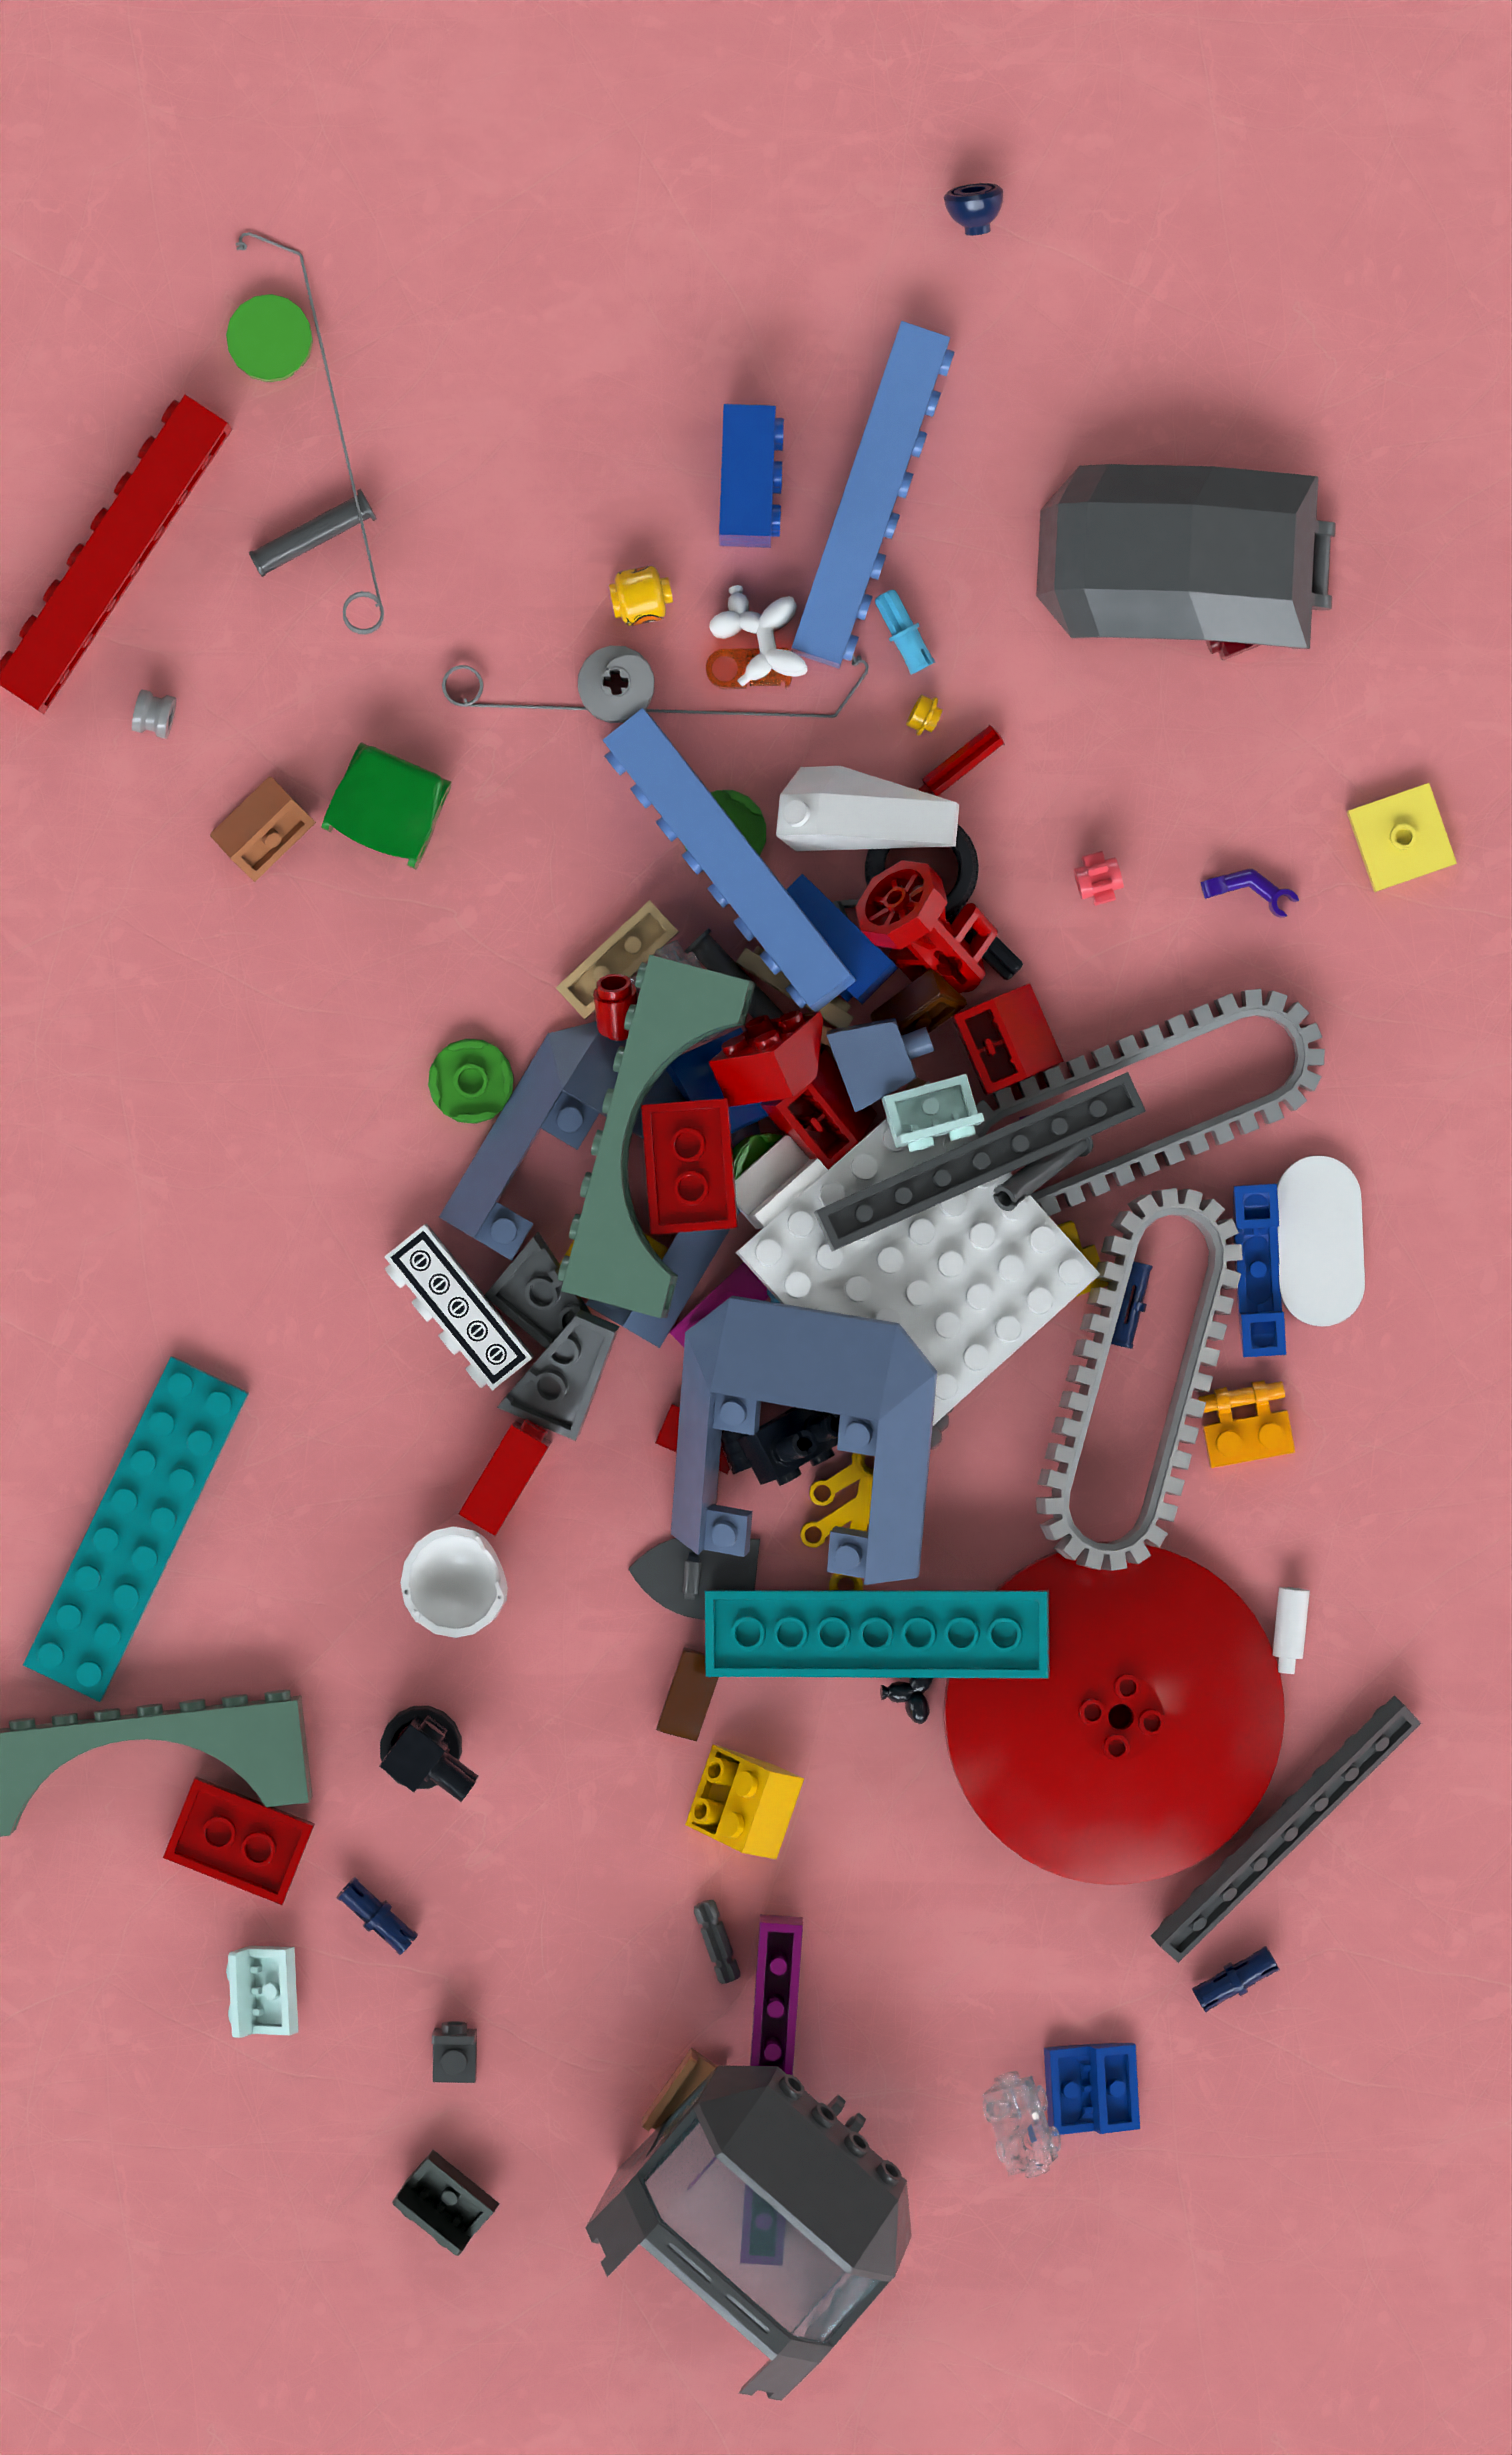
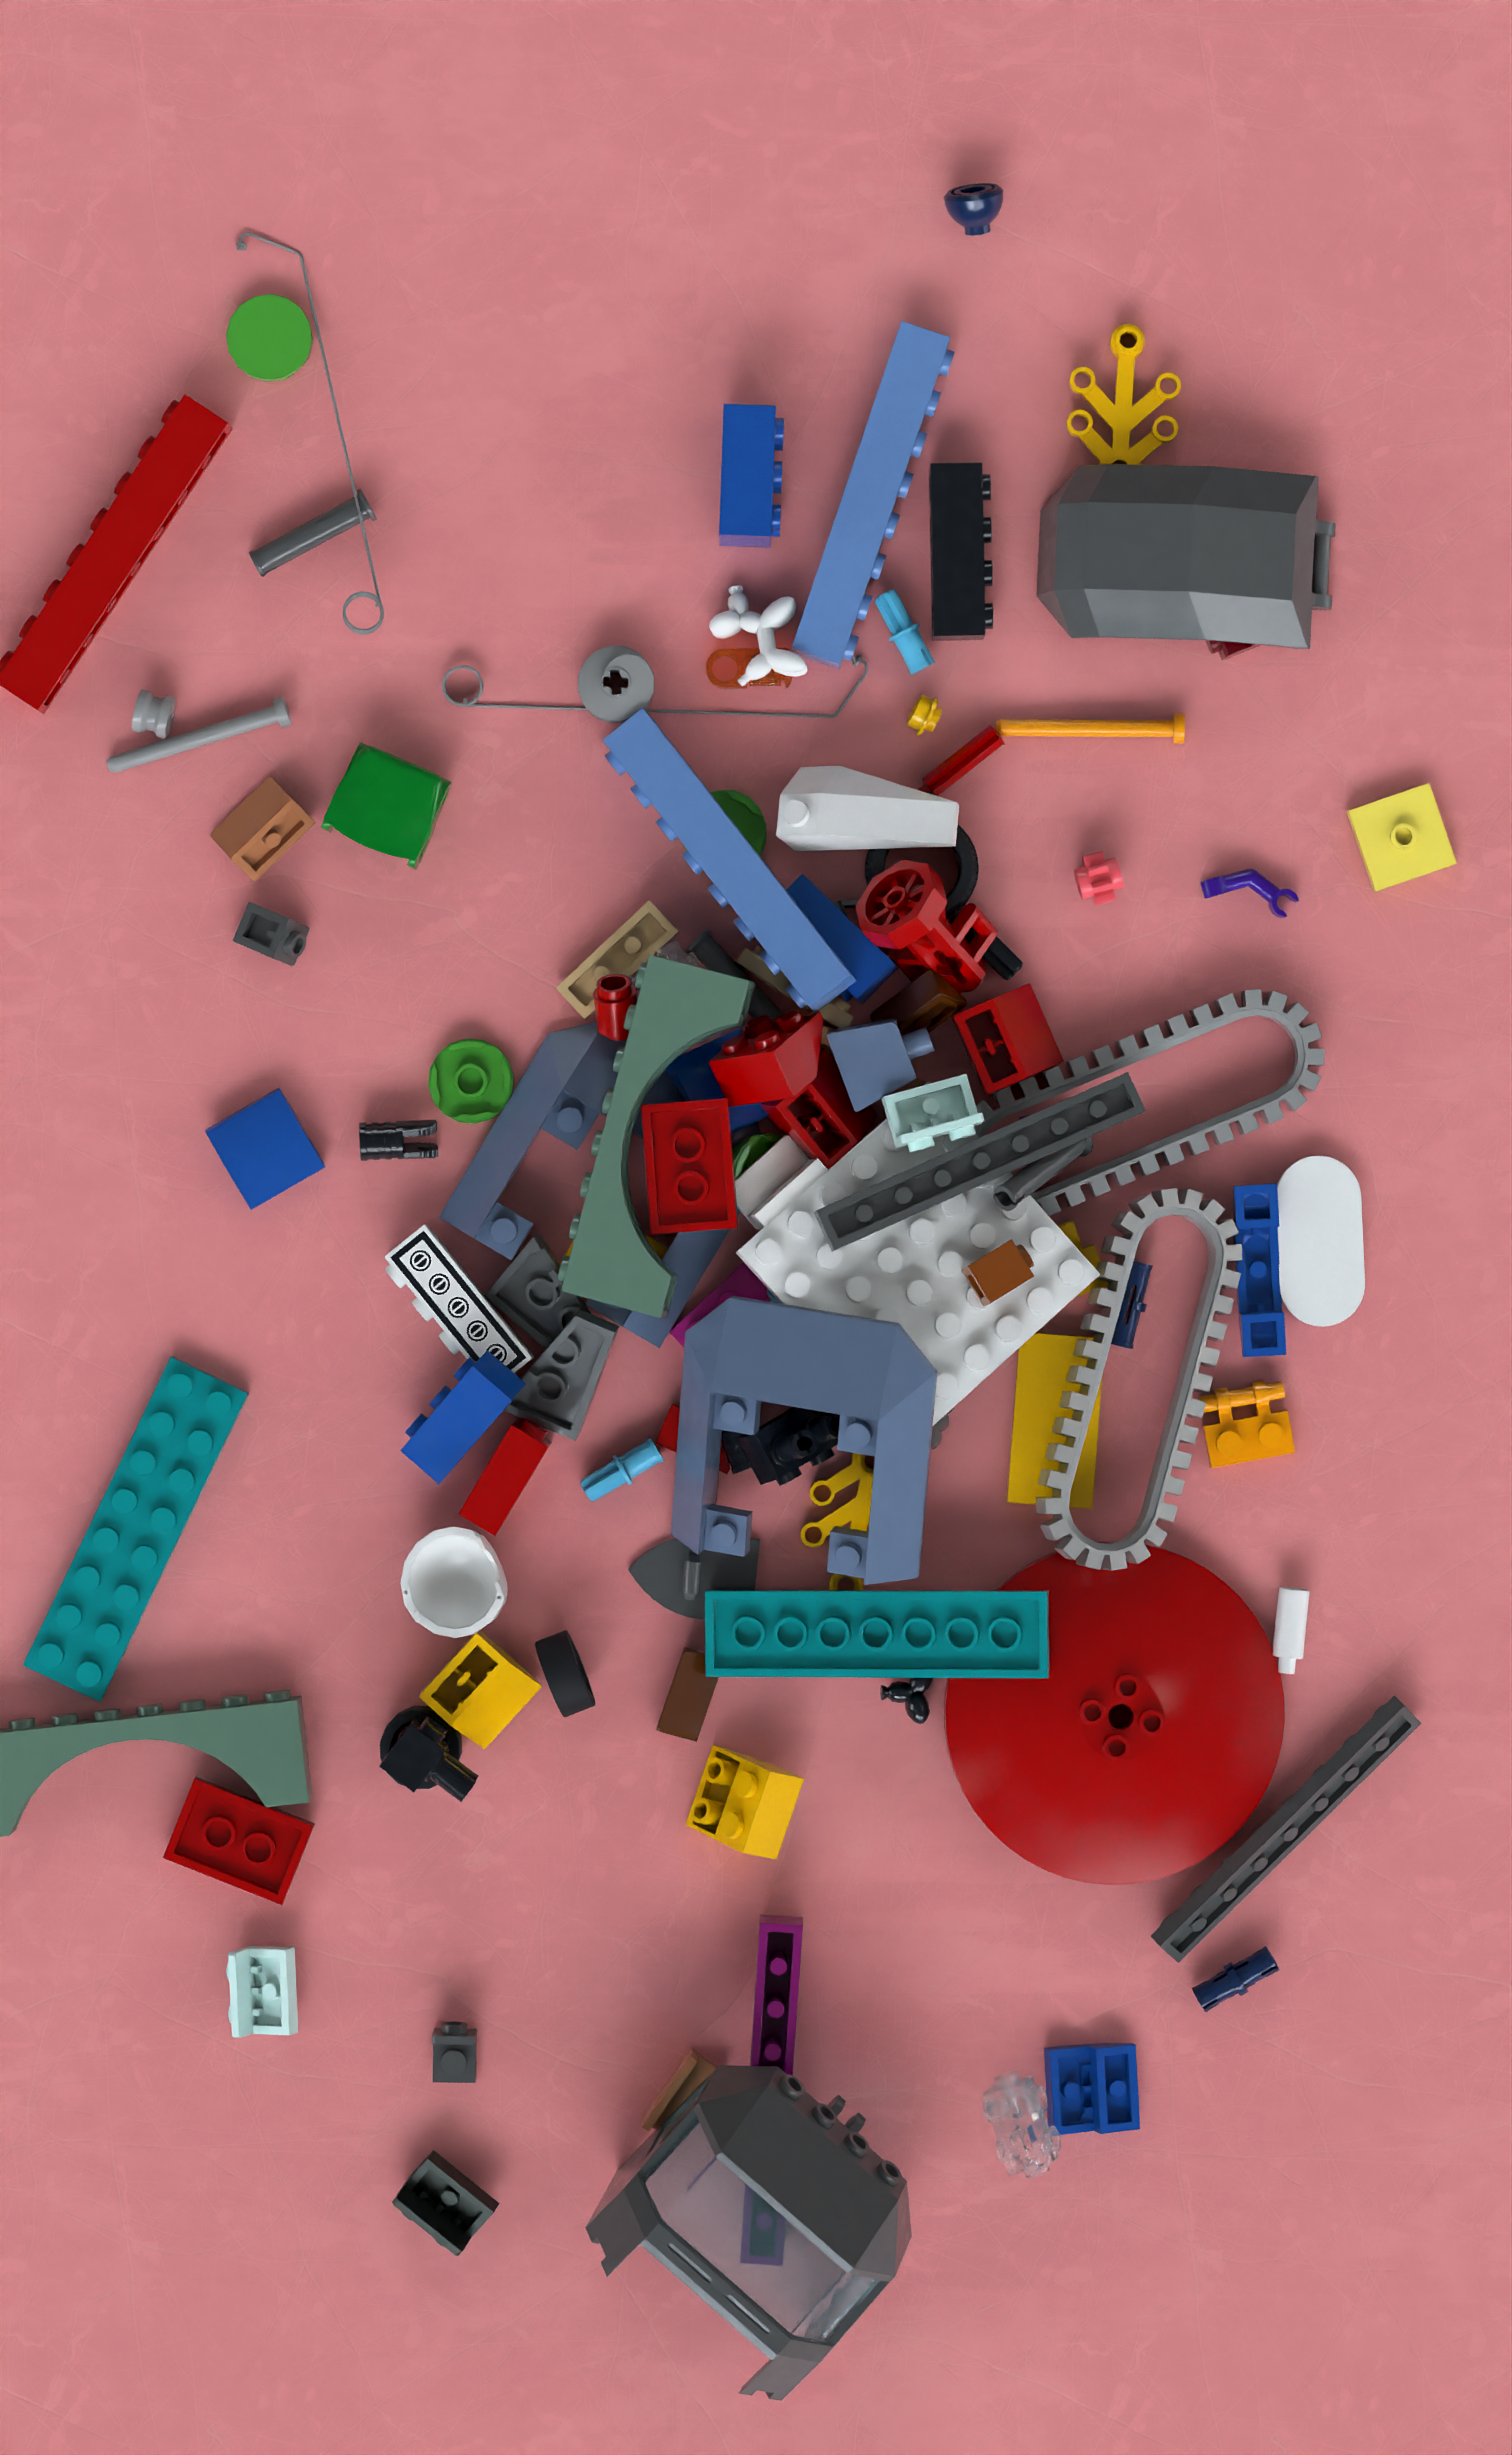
dark blue pin [336,1877,418,1955] -> none
yellow head [609,566,673,626] -> none
dark grey axle [694,1900,740,1984] -> none
none -> light grey bar [106,696,292,773]
none -> blue slope [205,1088,325,1210]
none -> dark grey bracket [233,902,309,966]
none -> black hinge [359,1120,439,1161]
none -> blue brick [400,1350,526,1484]
none -> yellow slope [419,1630,542,1750]
none -> black tyre [535,1630,595,1717]
none -> medium azure axle [580,1437,664,1501]
none -> black brick [929,463,993,641]
none -> dark orange brick [961,1239,1034,1307]
none -> light orange bar [996,713,1185,744]
none -> yellow tile [1006,1333,1103,1509]
none -> yellow plant [1066,324,1181,465]

